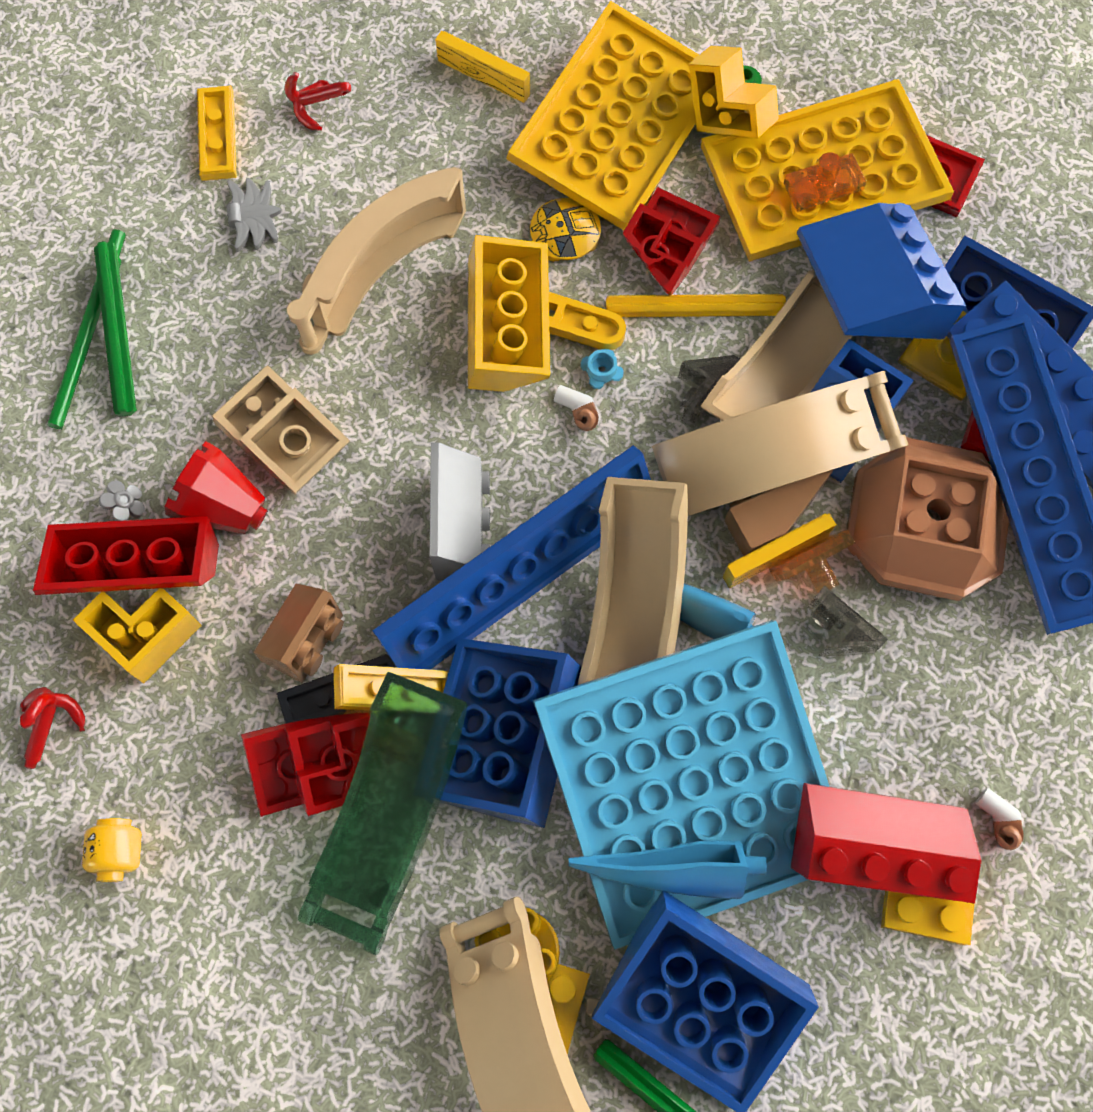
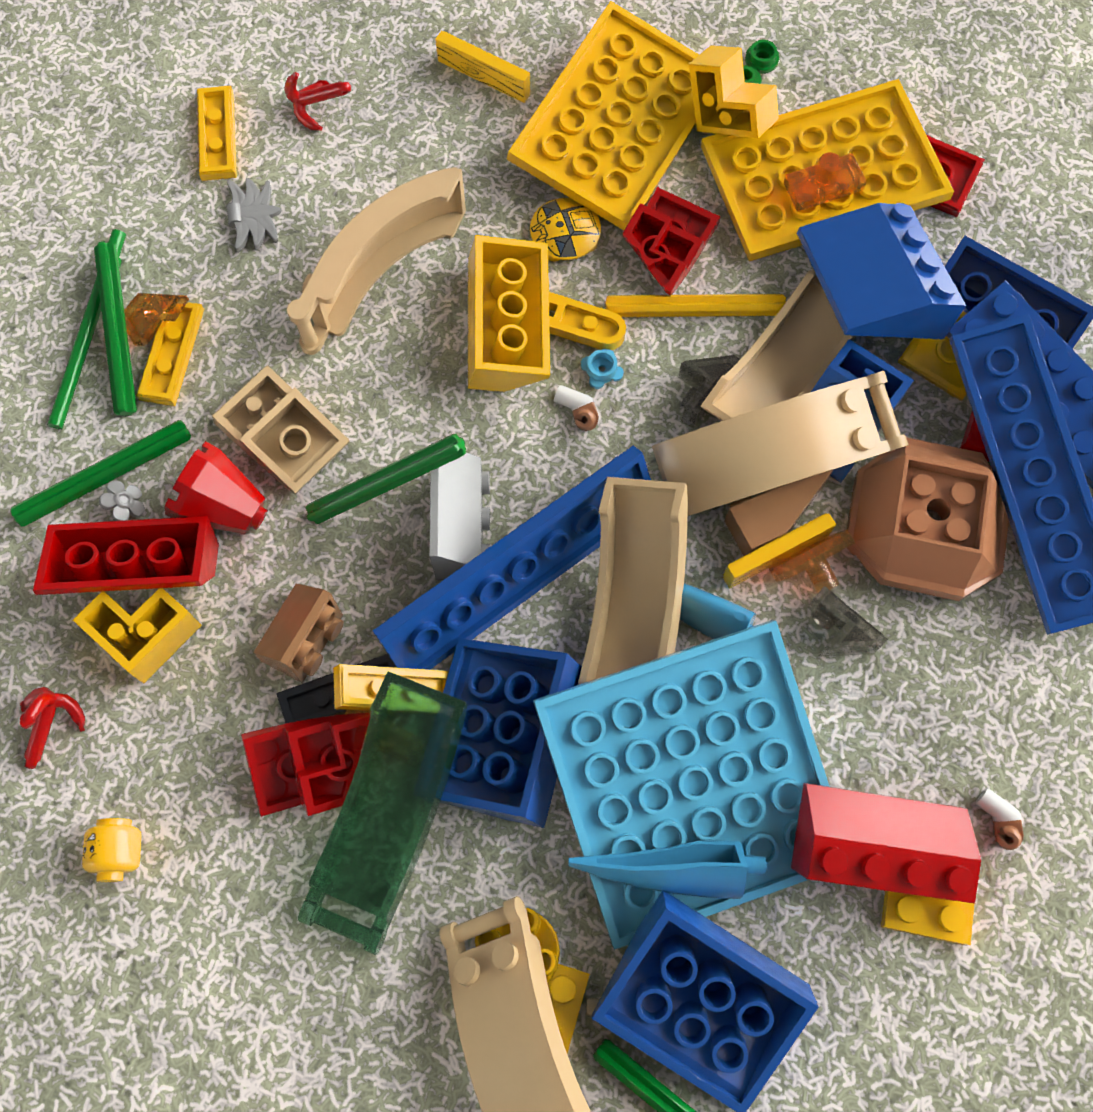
none -> green axle [10,420,191,527]
none -> clear orange slope [124,293,189,346]
none -> yellow tile [136,299,204,406]
none -> green axle [306,434,467,524]
none -> green plate [745,40,779,74]

